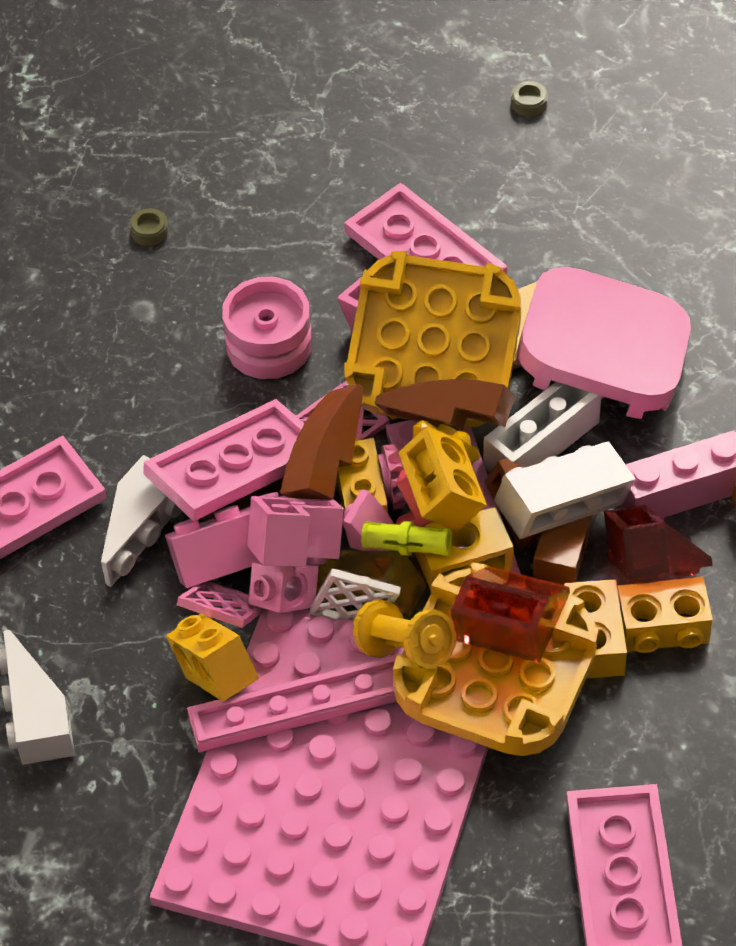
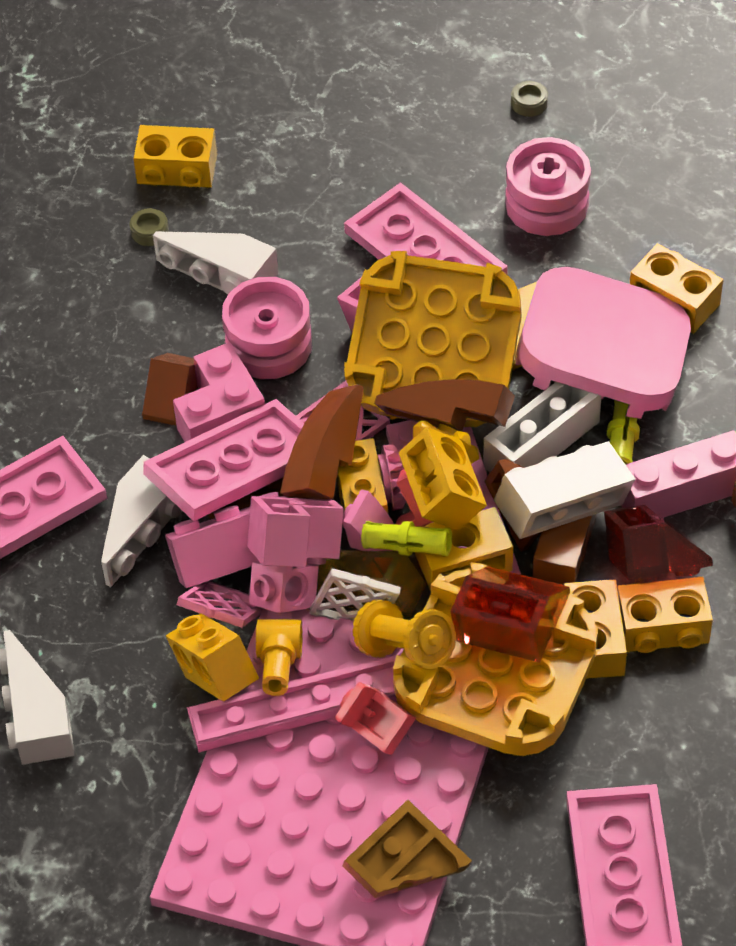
none -> yellow brick [133,125,217,188]
none -> dark orange slope [142,353,197,426]
none -> white slope [153,231,278,294]
none -> bright pink brick [173,342,265,442]
none -> yellow pin [256,619,303,696]
none -> coral bracket [335,682,416,755]
none -> pearl gold wing [342,799,472,898]
none -> bright pink wheel [505,137,591,236]
none -> neon yellow pin [607,400,640,464]
none -> yellow brick [630,243,723,334]

